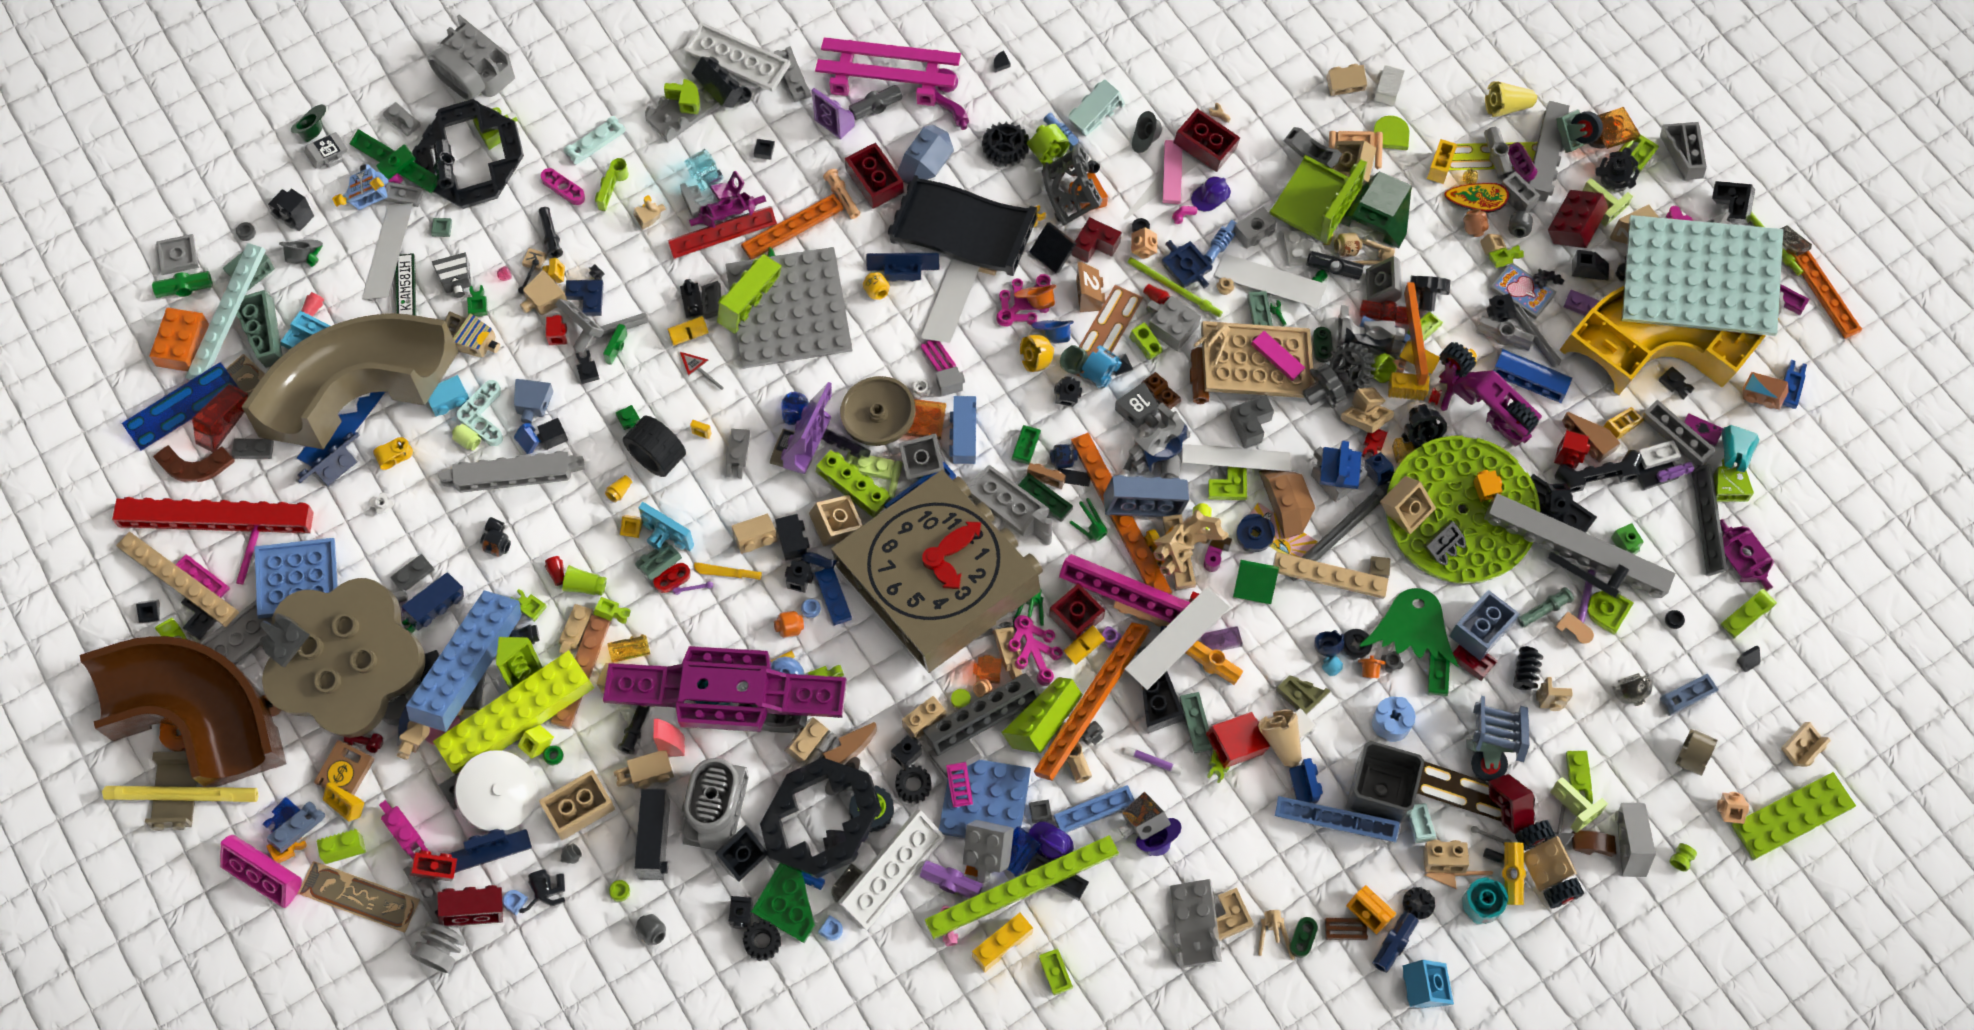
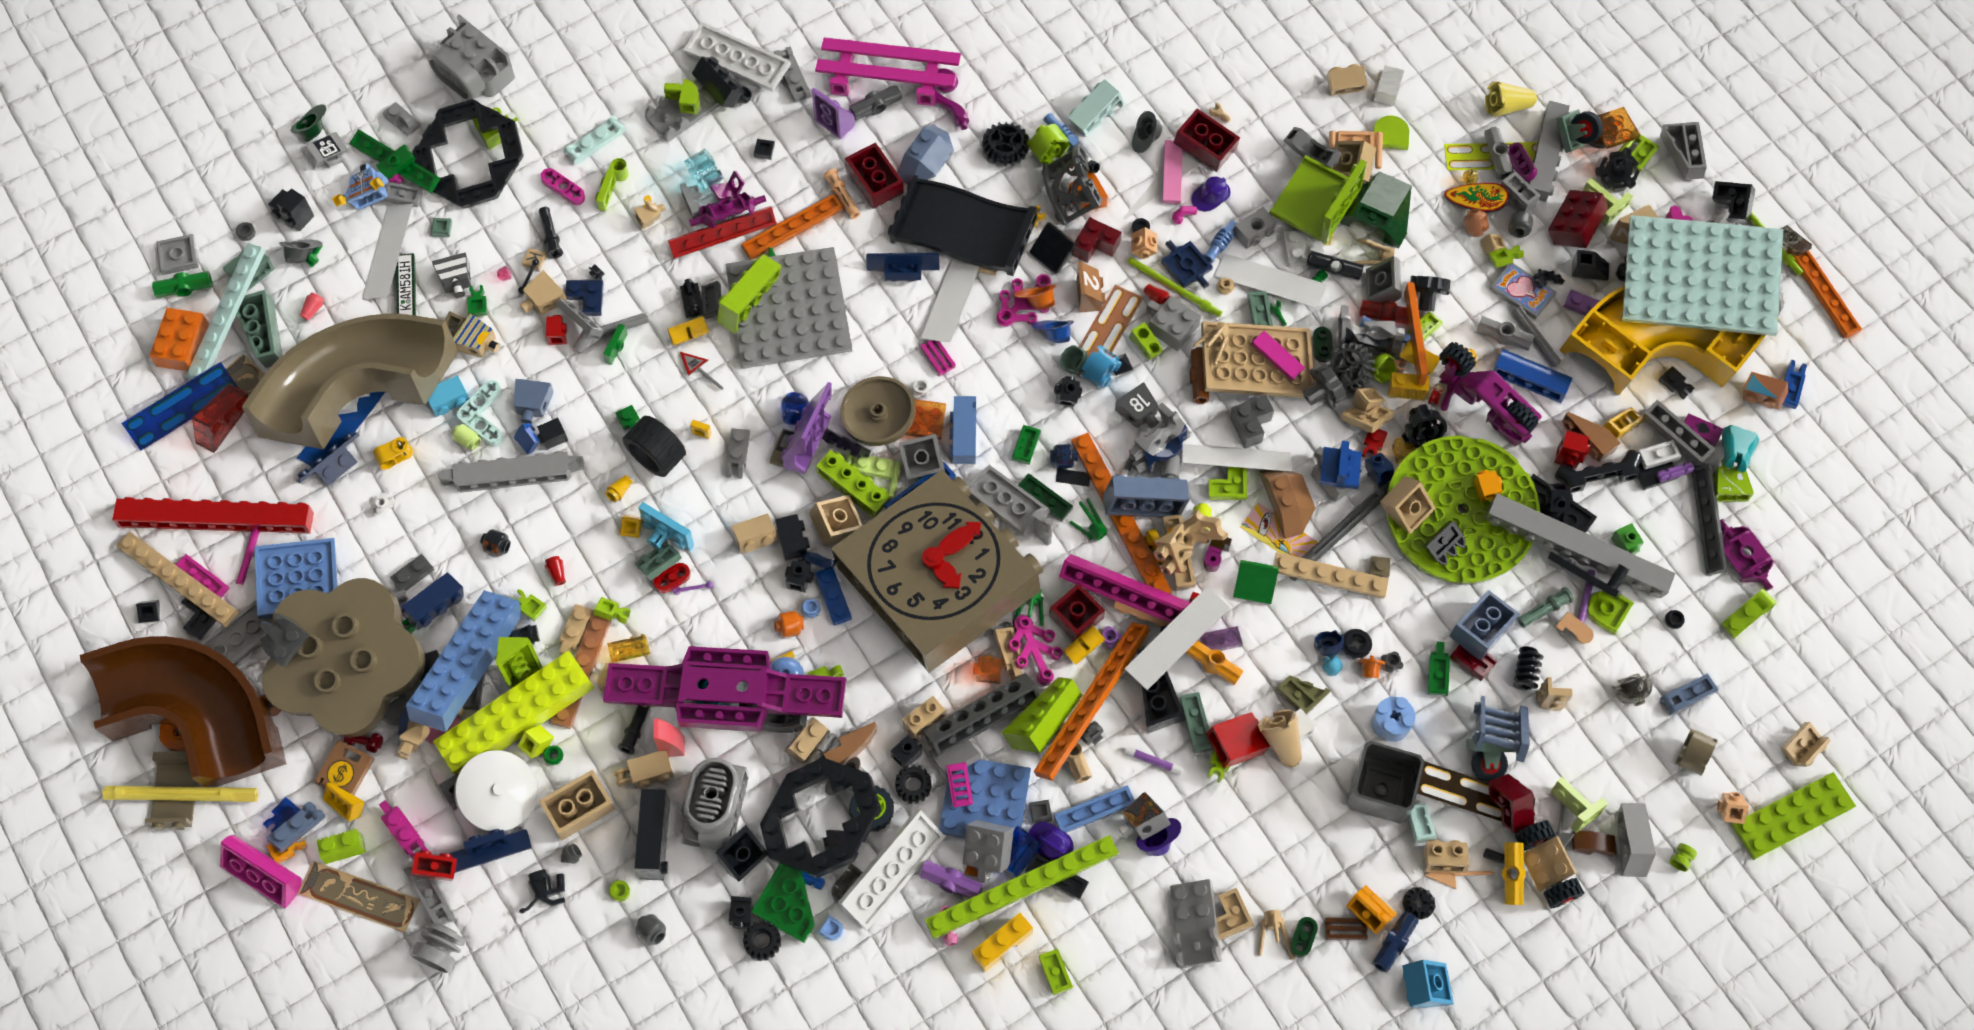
copper plate [153,445,235,482] -> none
lime bracket [155,618,188,640] -> none
dark grey plate [232,439,274,459] -> none
medium azure slope [280,311,330,350] -> none
black piece [433,139,455,189] -> none
dark red brick [438,885,503,927] -> none
black hose [484,517,505,532] -> none
light blue tile [502,890,528,915] -> none
yellow tile [542,258,565,283] -> none
lime plant [562,565,607,596] -> none
black plate [575,350,600,384] -> none
yellow piece [694,562,762,580] -> none
yellow head [862,272,890,300] -> none
light grey brick [936,366,965,396] -> none
lime tile [951,689,971,709] -> none
light nougat plate [973,678,992,698] -> none
black tile [993,50,1011,73] -> none
yellow cylinder [1020,335,1054,372] -> none
medium nougat plate [1027,463,1066,489] -> none
reddish brown slope [1141,372,1181,410] -> none
dark blue plate [1236,514,1275,552] -> none
medium blue slope [1274,796,1400,843] -> none
blue bracket [1289,758,1323,804] -> none
tan head [1334,233,1362,257] -> none
green piece [1359,588,1459,667] -> none
yellow brick [1427,139,1458,184] -> none
teal brick [1462,877,1508,924] -> none
light grey hinge [1471,826,1512,845] -> none
black brick [1486,293,1516,323] -> none
lime hinge [1566,750,1593,804] -> none
black slope [1737,645,1761,672] -> none
magenta tile [1780,284,1810,315] -> none

